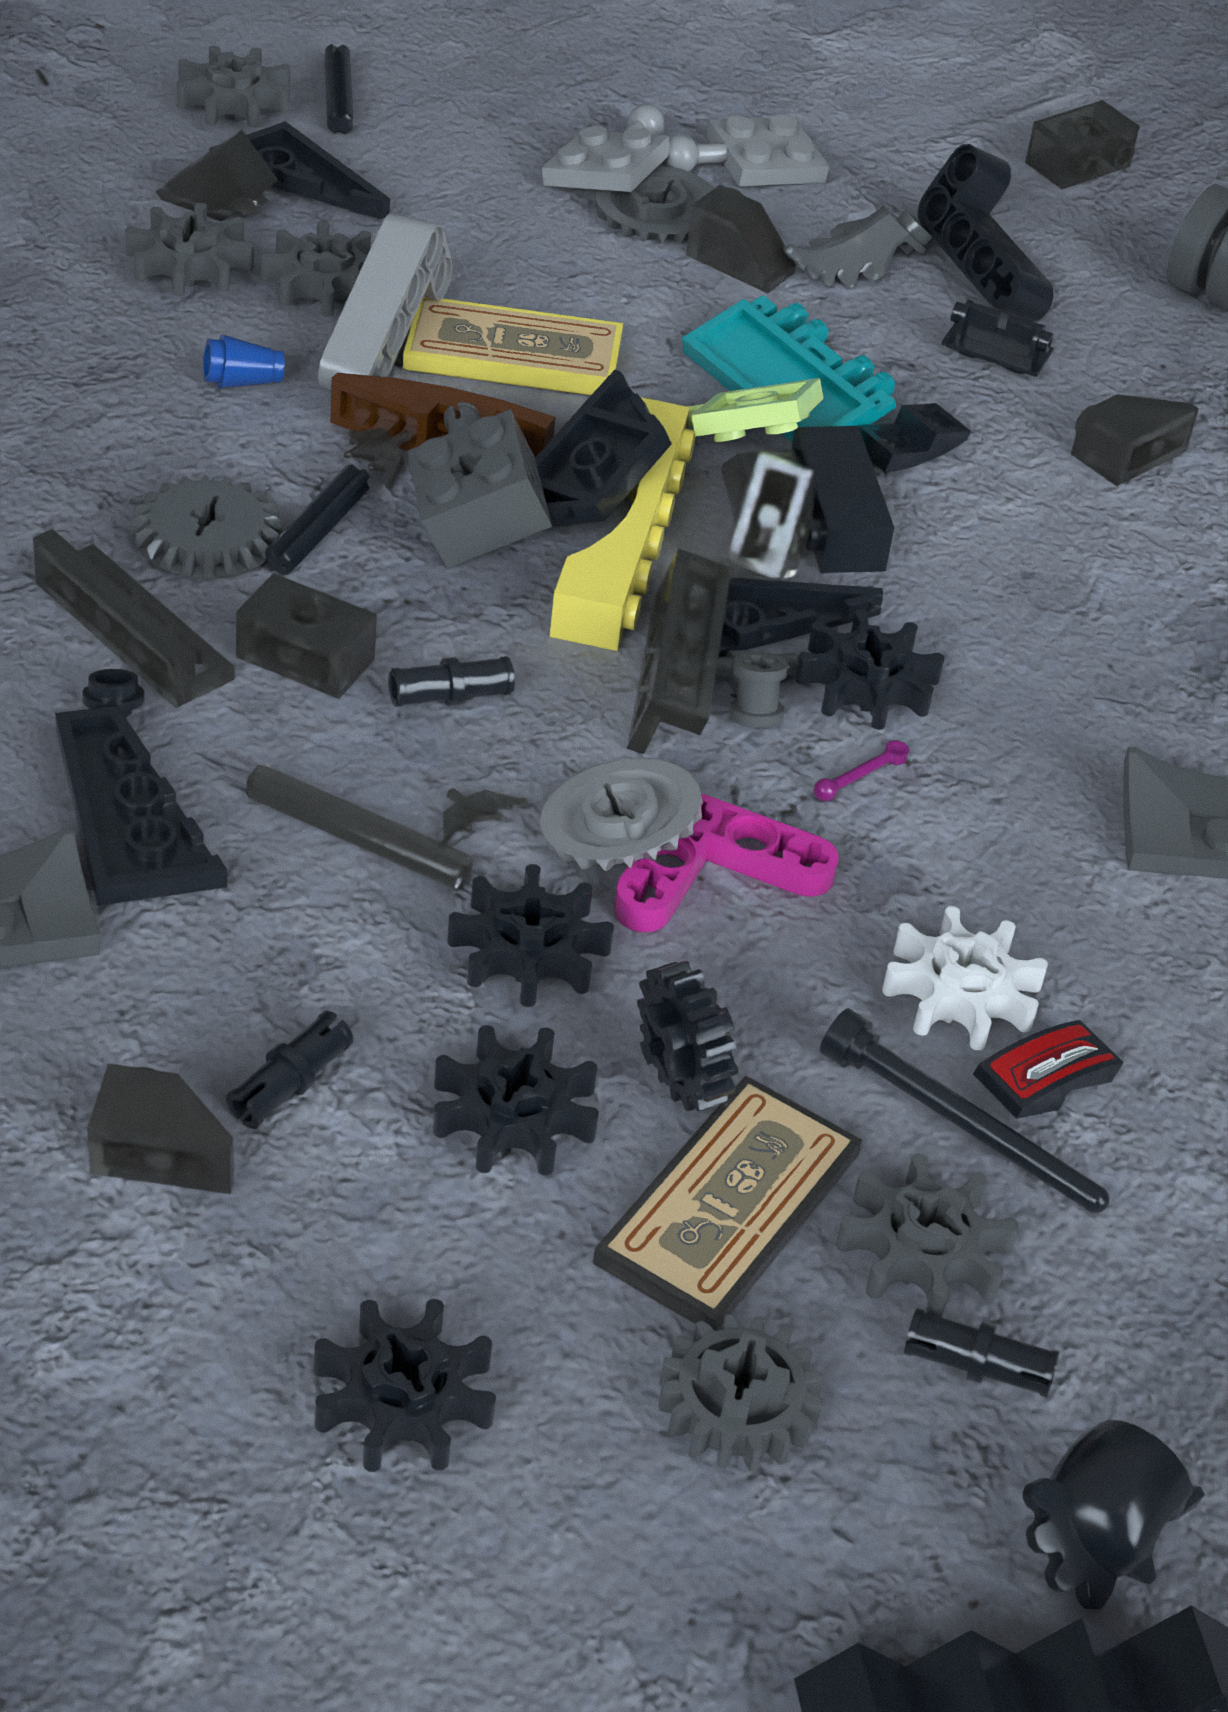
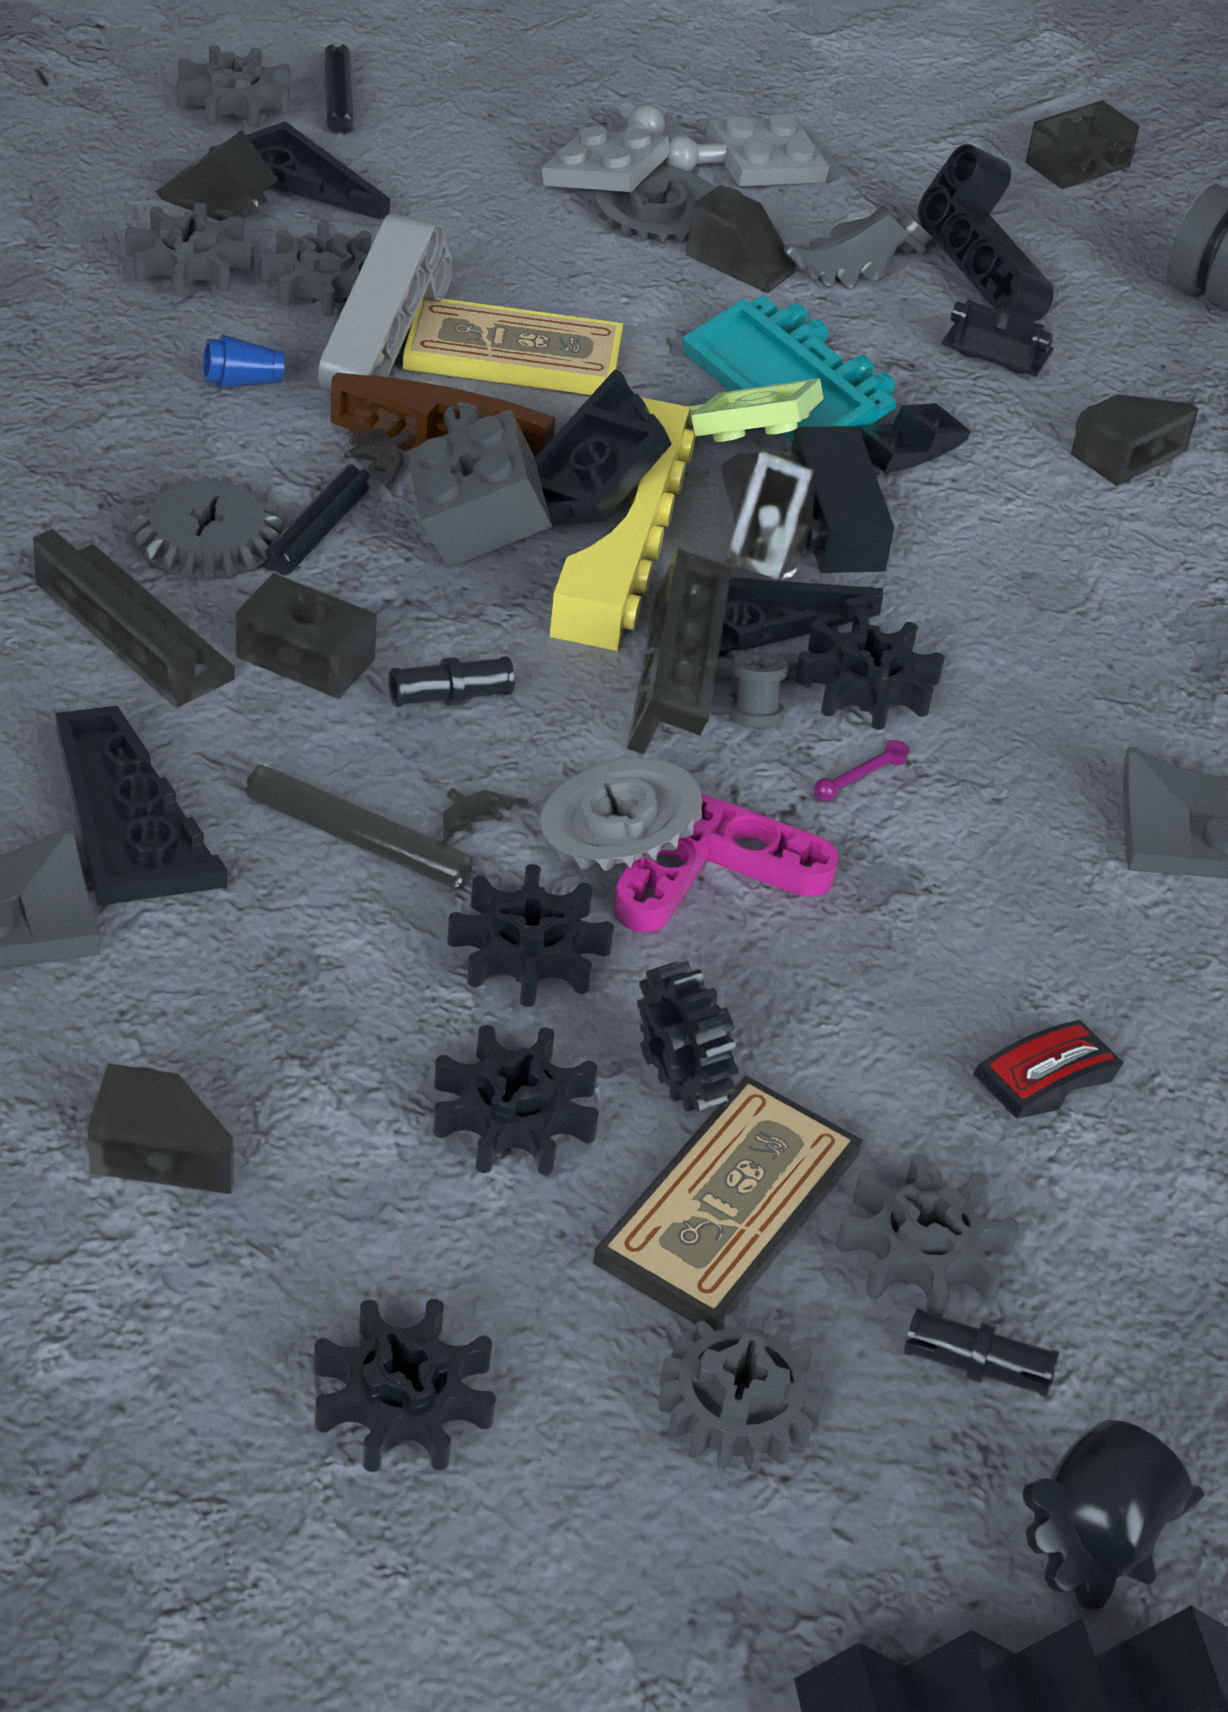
black plate [82,669,145,717] -> none
black pin [226,1010,354,1129] -> none
black piece [820,1008,1110,1213] -> none
white gear [882,906,1048,1050] -> none

